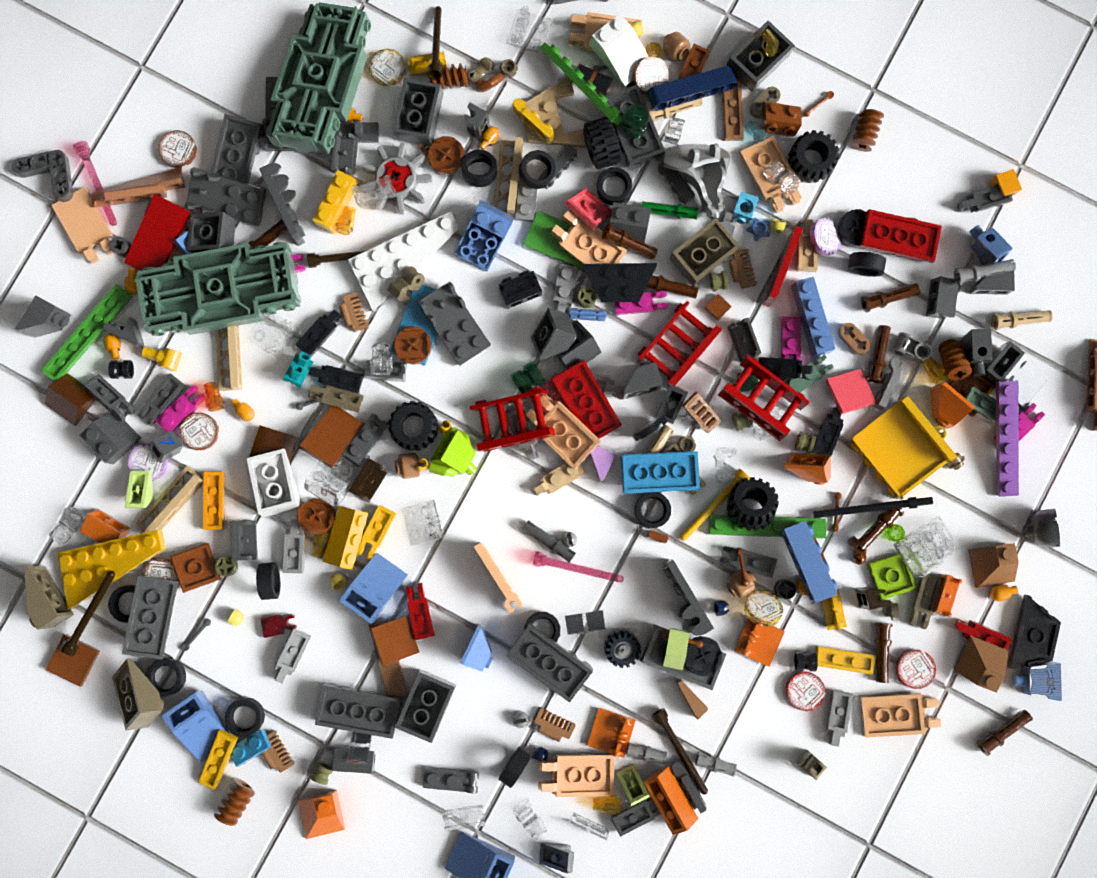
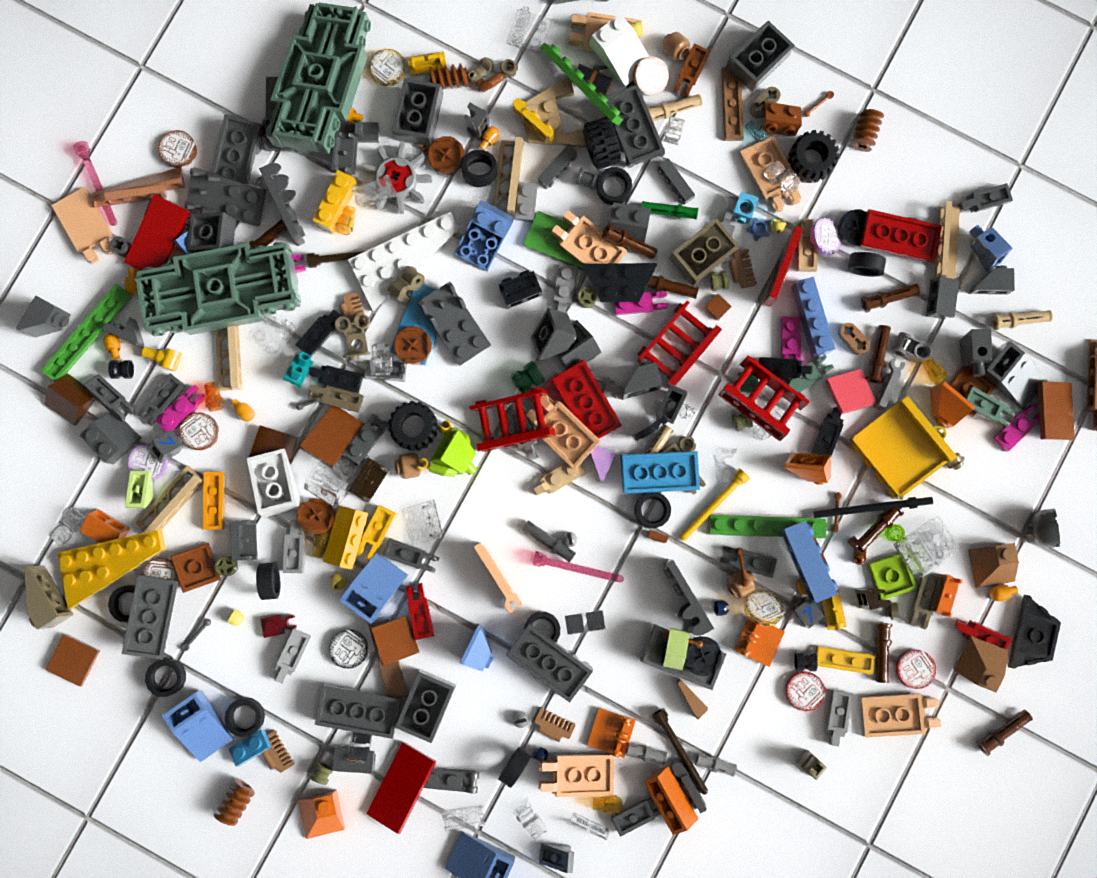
dark grey beam [11,150,73,202] -> none
dark brown piece [60,571,115,656] -> none
dark tan slope [112,658,164,731] -> none
yellow tile [197,729,238,790] -> none
dark brown piece [427,6,442,80] -> none
black tyre [518,150,556,189] -> none
coral tile [564,188,612,230] -> none
medium blue axle [569,308,606,321] -> none
black wheel [604,629,641,668] -> none
yellowish green slope [616,764,649,806] -> none
clear green wheel [623,104,649,139] -> none
clear yellow plate [646,42,663,58] -> none
dark blue beam [647,66,738,111] -> none
light grey animal [664,143,730,219] -> none
medium nougat slope [682,392,721,433] -> none
black tyre [726,477,779,531] -> none
dark grey hinge [727,317,762,362] -> none
clear yellow arm [761,29,779,57] -> none
black wheel [774,579,797,599] -> none
olive wheel [795,431,816,454] -> none
dark orange piece [938,339,972,381] -> none
light grey pin [954,259,1016,285] -> none
light orange panel [989,169,1022,196] -> none
medium lavender plate [996,380,1019,497] -> none
medium blue torso [1012,661,1062,701] -> none
none -> tile [329,629,369,669]
none -> dark tan piece [335,314,371,361]
none -> red tile [366,742,437,834]
none -> dark grey hinge [383,538,440,573]
none -> dark grey bush [575,168,598,190]
none -> dark grey brick [791,597,825,629]
none -> tan fence [934,201,960,279]
none -> dark orange tile [1037,381,1075,440]

